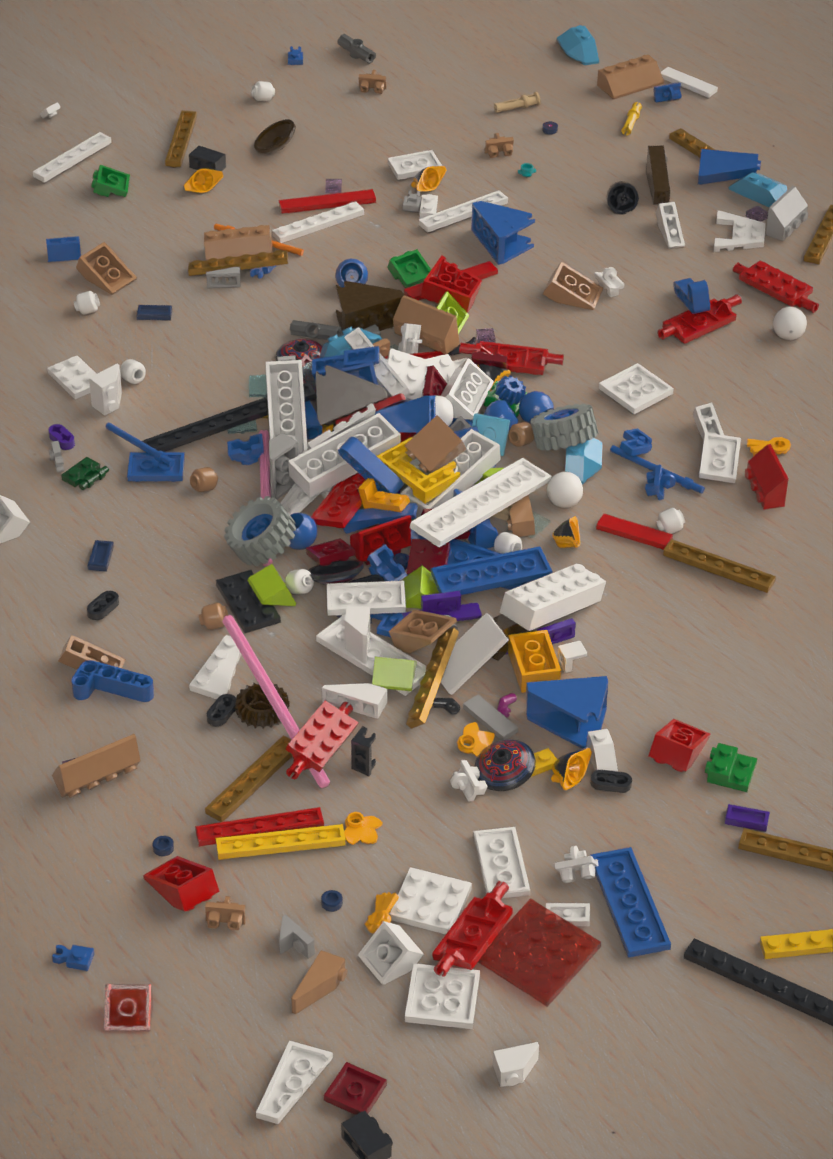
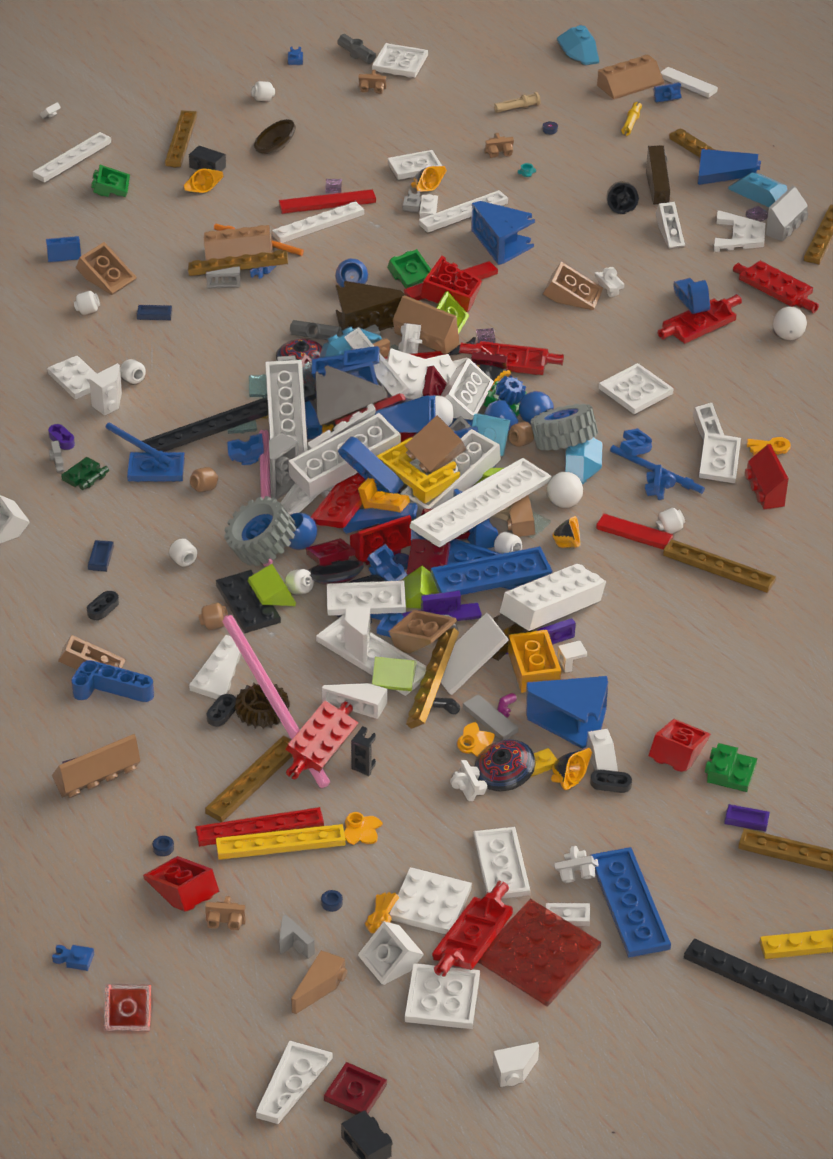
none -> white head [169,538,197,567]
none -> white plate [372,43,428,78]

